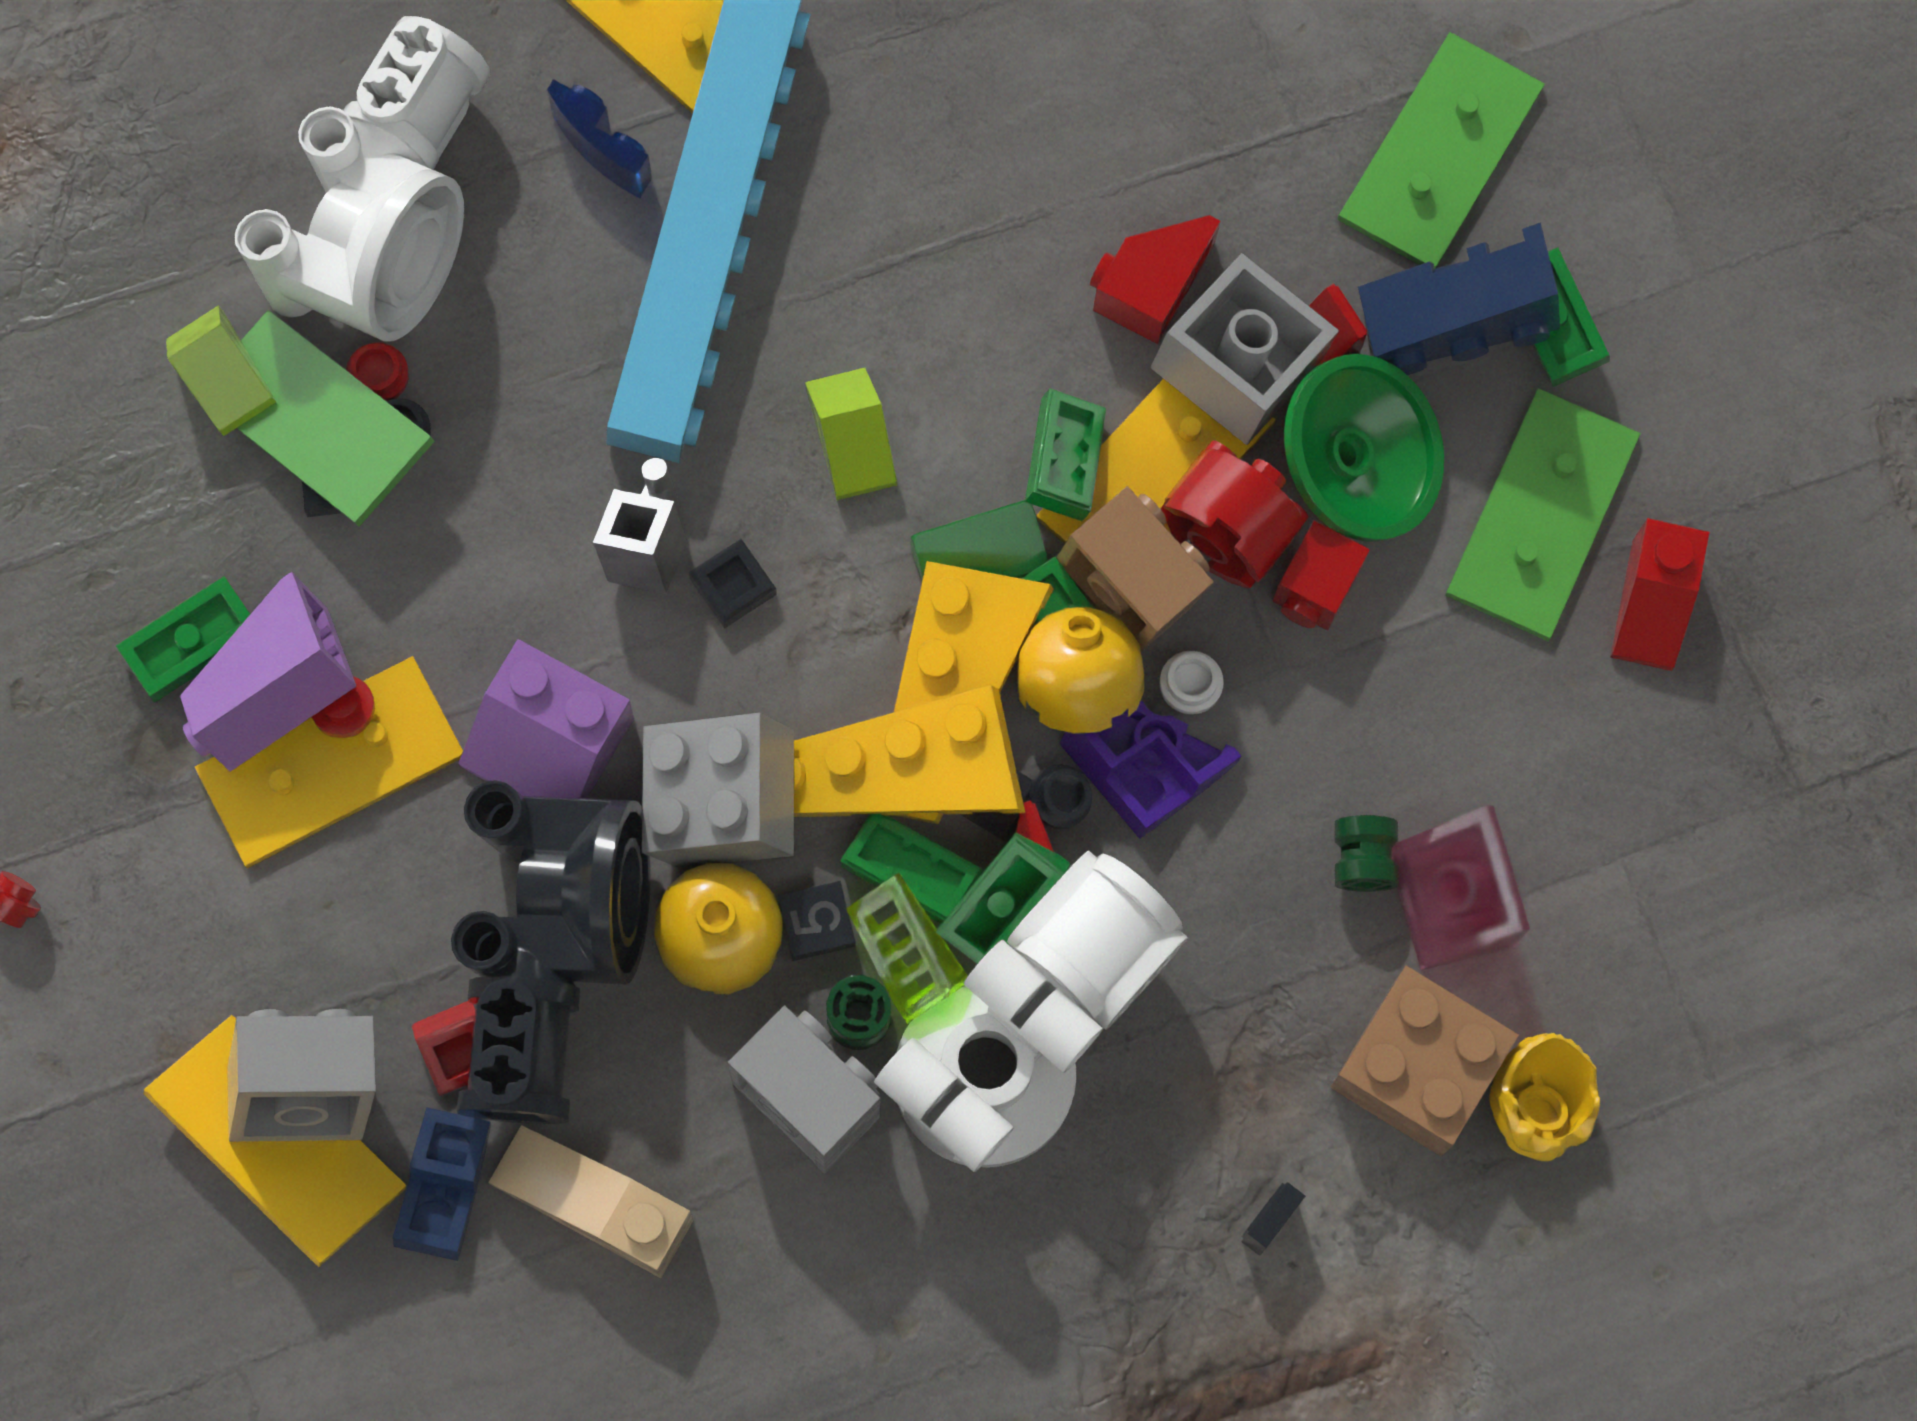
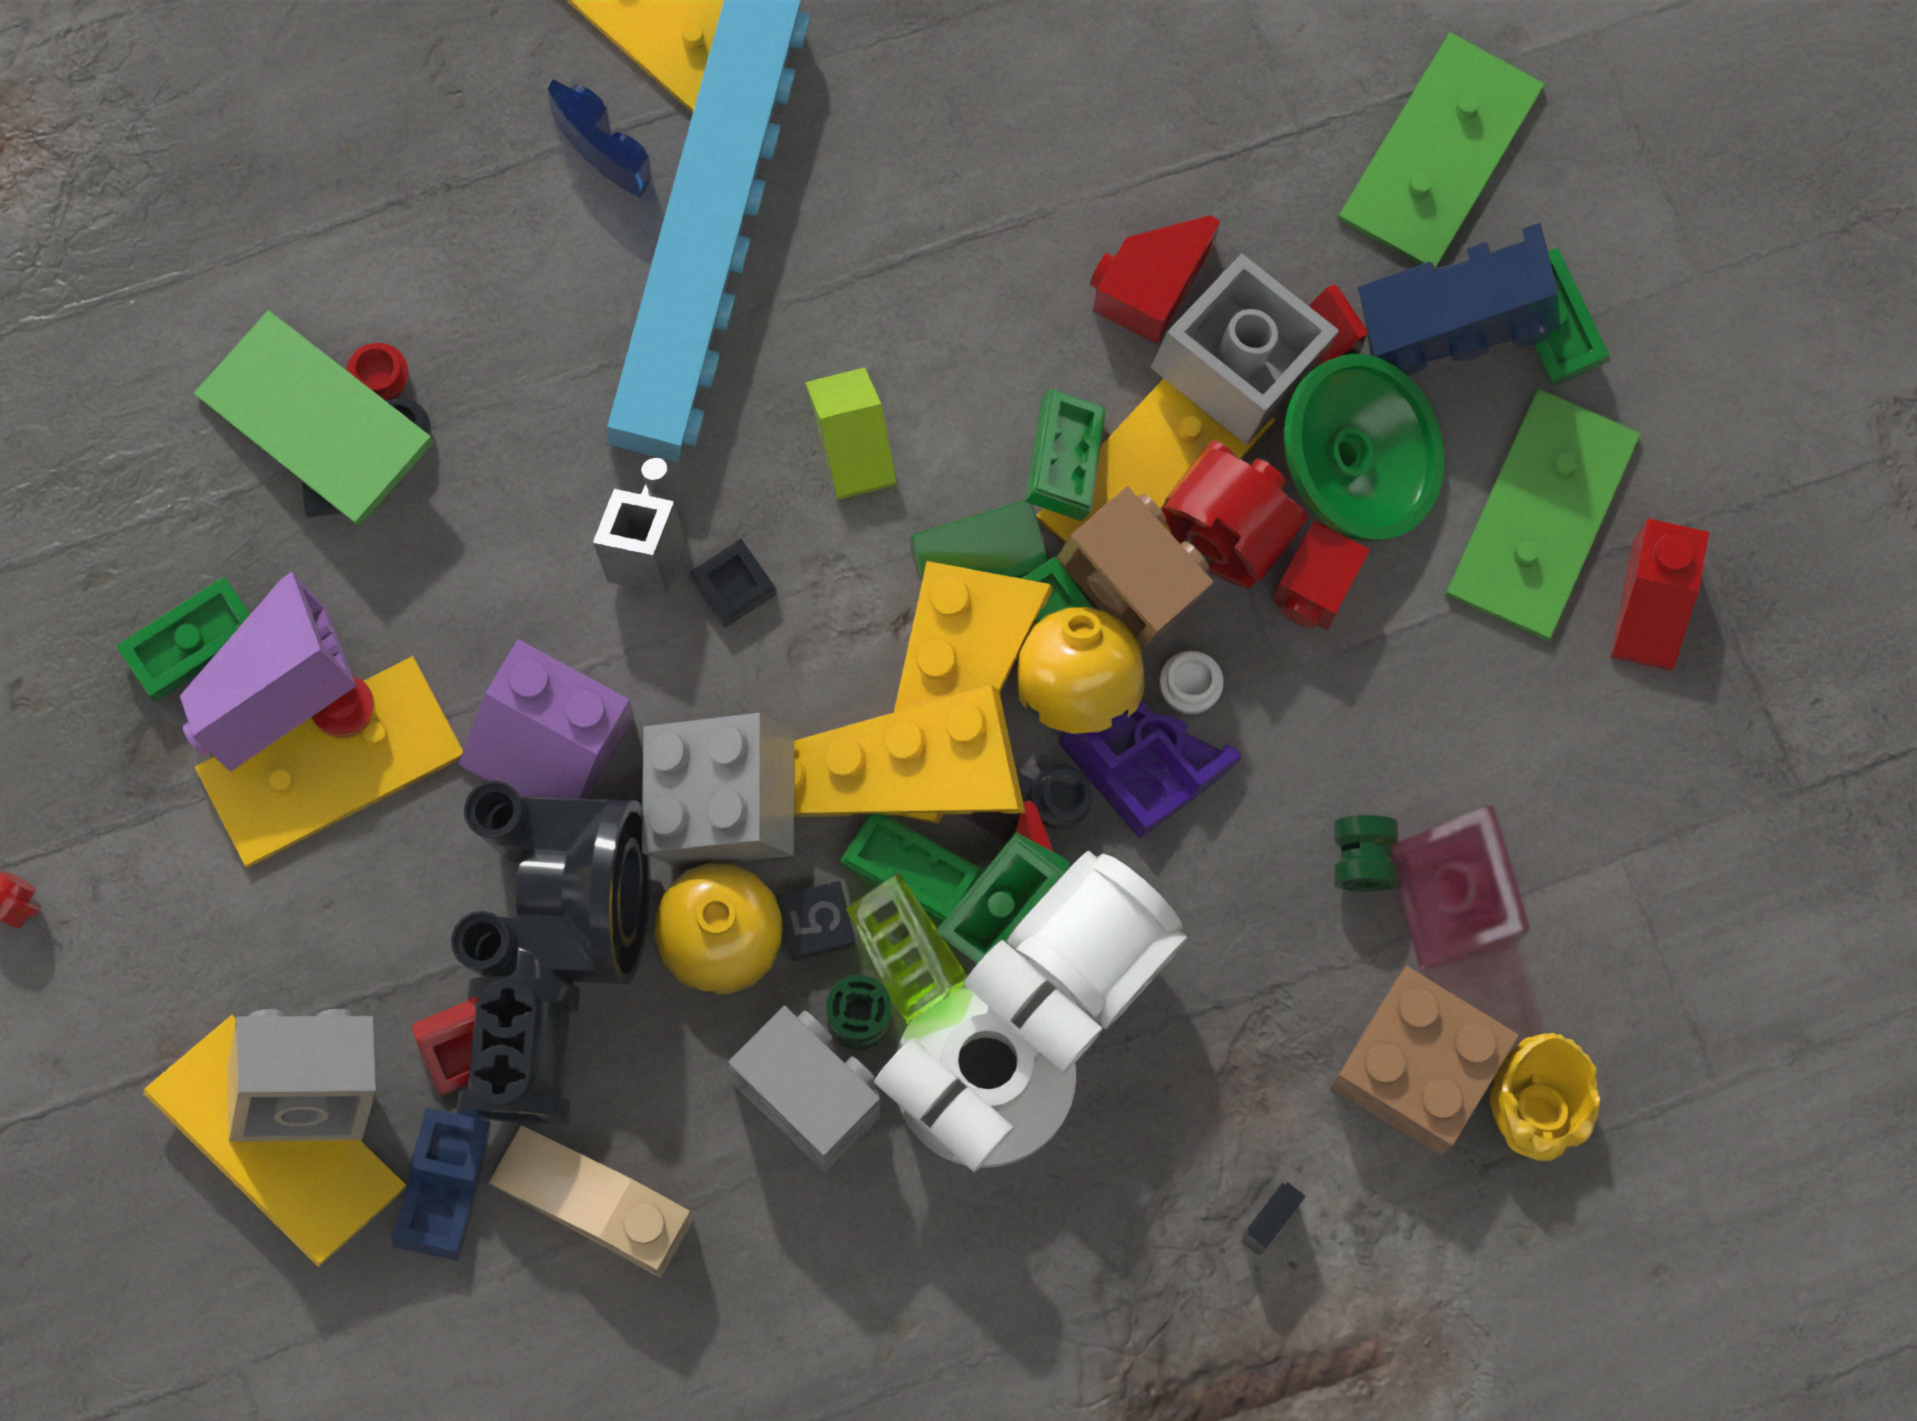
lime slope [166,305,276,436] -> none
white piece [235,16,490,342] -> none

